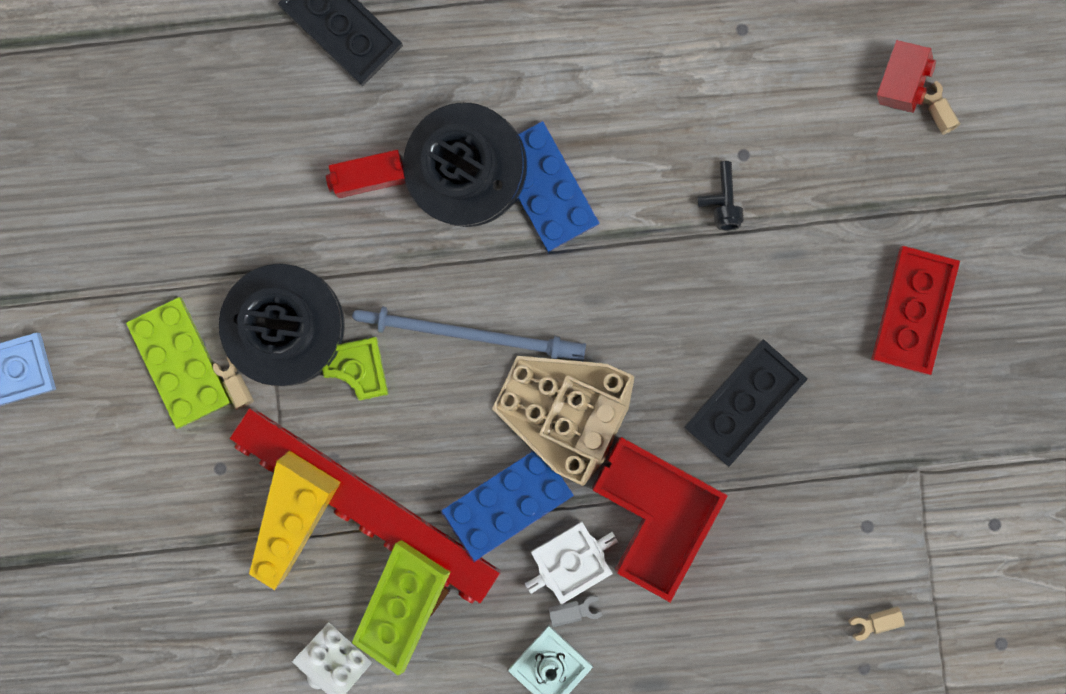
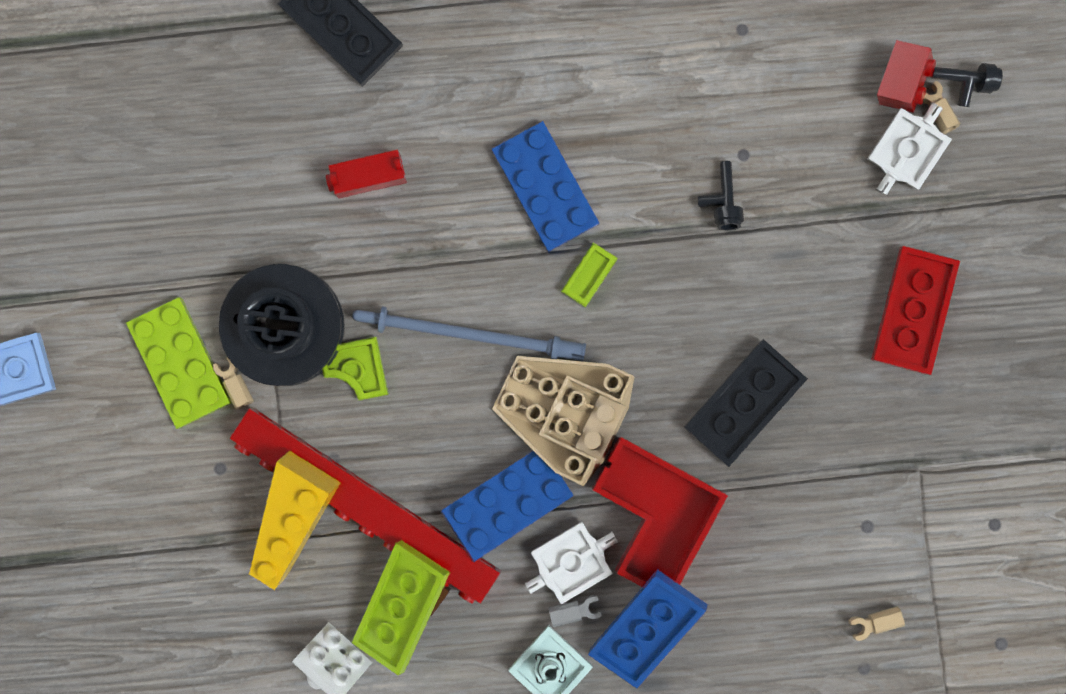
black wheel [403,102,527,227] -> none
none -> lime tile [561,242,618,308]
none -> blue plate [588,569,708,688]
none -> white plate [867,103,952,195]
none -> black piece [931,63,1003,107]

